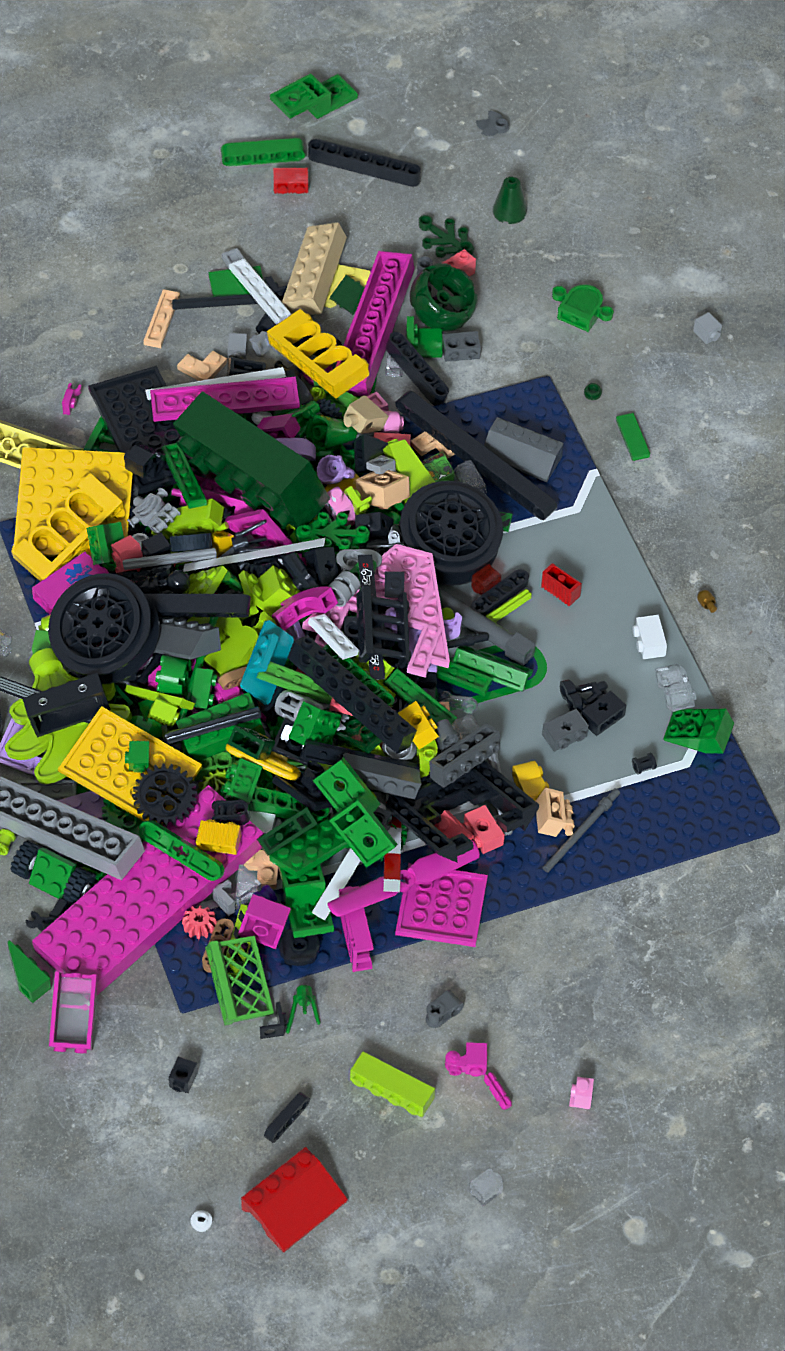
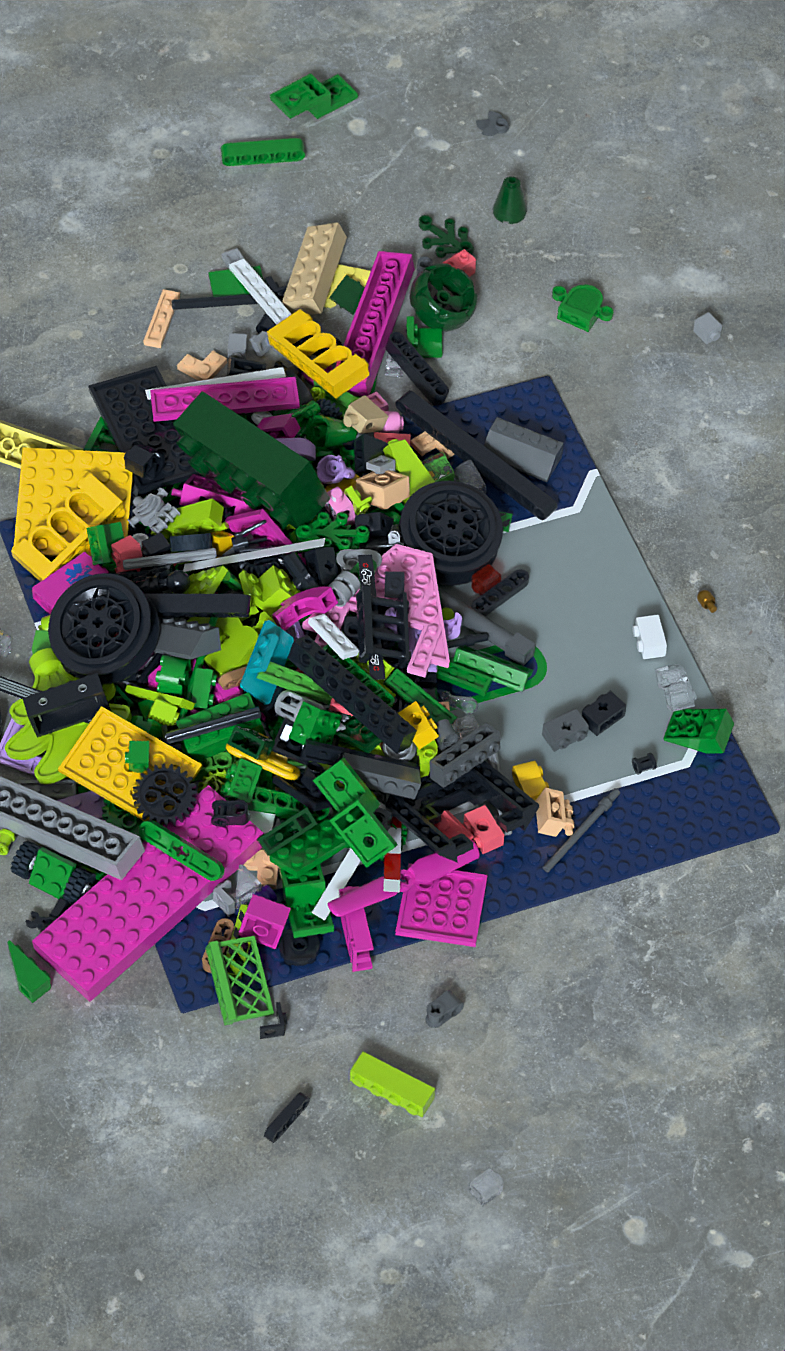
clear door [49,971,98,1054] -> none
dark pink plate [62,383,82,415] -> none
green tile [161,443,207,509] -> none
black brick [168,1057,198,1093] -> none
coral gear [182,905,217,940] -> none
white plate [191,1210,212,1232] -> none
yellow brick [196,819,241,855] -> none
red piece [241,1147,348,1253] -> none
red brick [273,168,308,194] -> none
green plant [286,985,321,1034] -> none
black beam [308,139,421,187] -> none
dark grey brick [442,331,481,362] -> none
dark pink brick [445,1042,487,1076] -> none
dark pink axle [484,1072,512,1110] -> none
lime axle [485,589,532,623] -> none
red brick [541,563,582,606] -> none
black piece [559,679,608,713] -> none
bright pink brick [569,1077,594,1109] -> none
dark green plate [584,383,602,400] -> none
green tile [616,413,650,461] -> none

